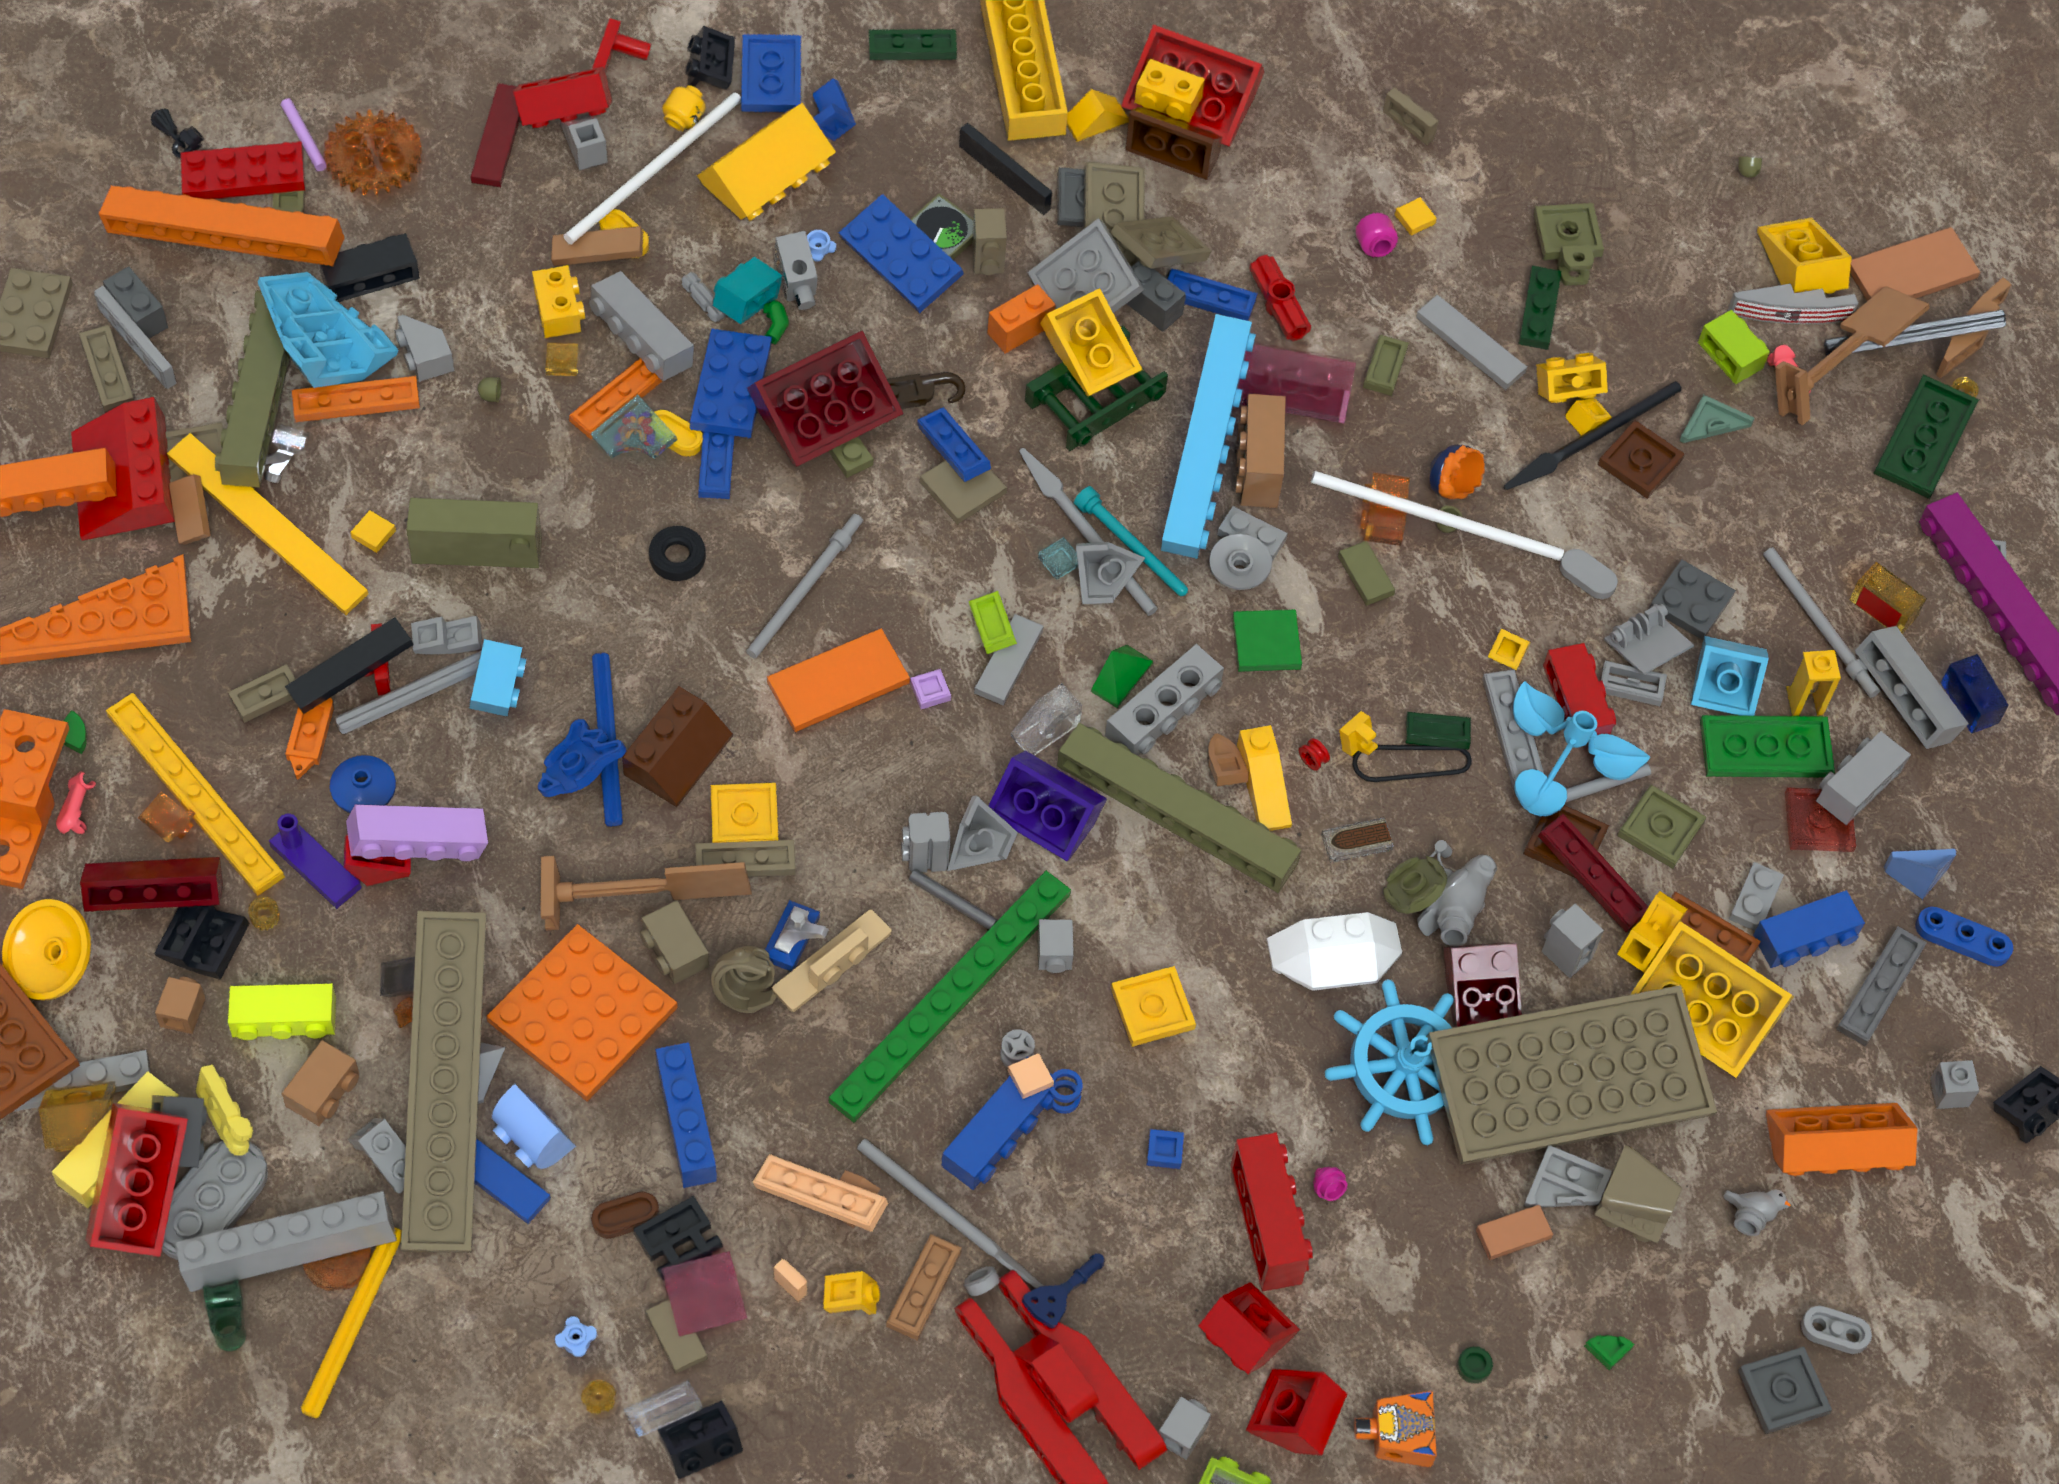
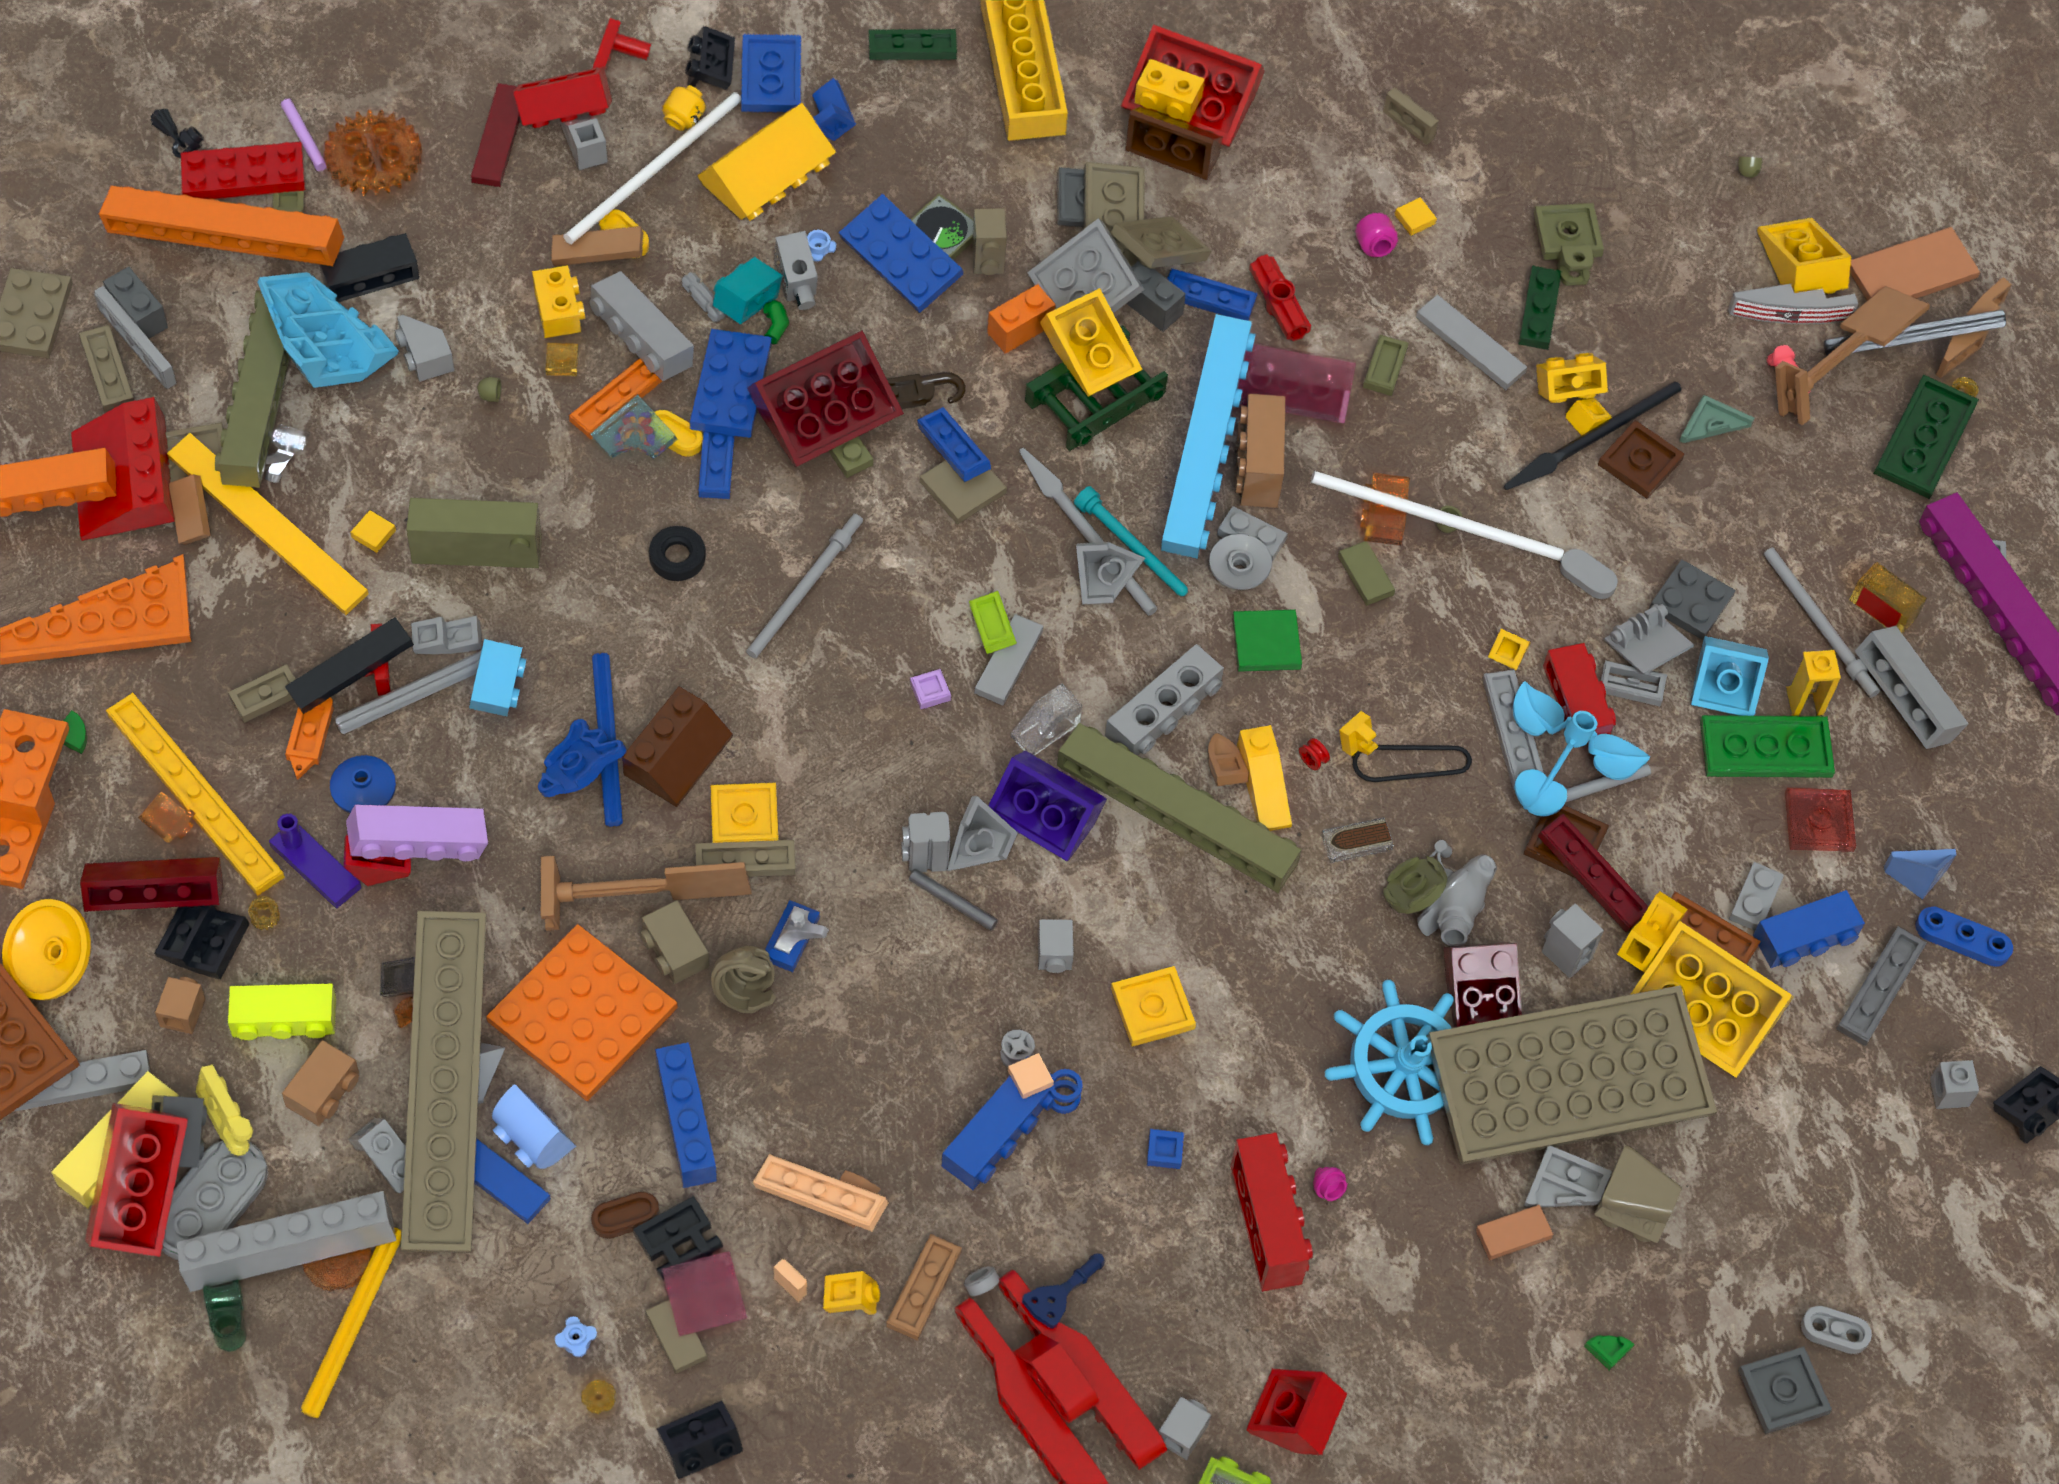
clear yellow slope [39,1081,116,1152] -> none
coral piece [56,771,96,834] -> none
orange plate [292,376,420,422] -> none
clear tile [624,1380,703,1438] -> none
orange tile [767,628,910,732] -> none
tan bracket [772,910,891,1012] -> none
green plate [829,870,1071,1123] -> none
light grey piece [857,1139,1043,1288] -> none
black tile [959,123,1052,216] -> none
clear light blue tile [1038,537,1078,580] -> none
yellow slope [1067,89,1129,142] -> none
green slope [1091,645,1153,708] -> none
red slope [1198,1282,1300,1374] -> none
white wedge [1267,912,1402,991] -> none
torso [1354,1391,1437,1467] -> none
dark green tile [1405,712,1471,749] -> none
orange hair [1430,444,1485,499] -> none
dark green tile [1457,1346,1493,1384] -> none
olive tile [1617,785,1707,869] -> none
lime brick [1698,309,1770,385] -> none
light grey animal [1724,1189,1790,1236] -> none
orange slope [1766,1103,1918,1176] -> none
light grey brick [1816,731,1911,825] -> none
clear blue brick [1941,654,2009,734] -> none

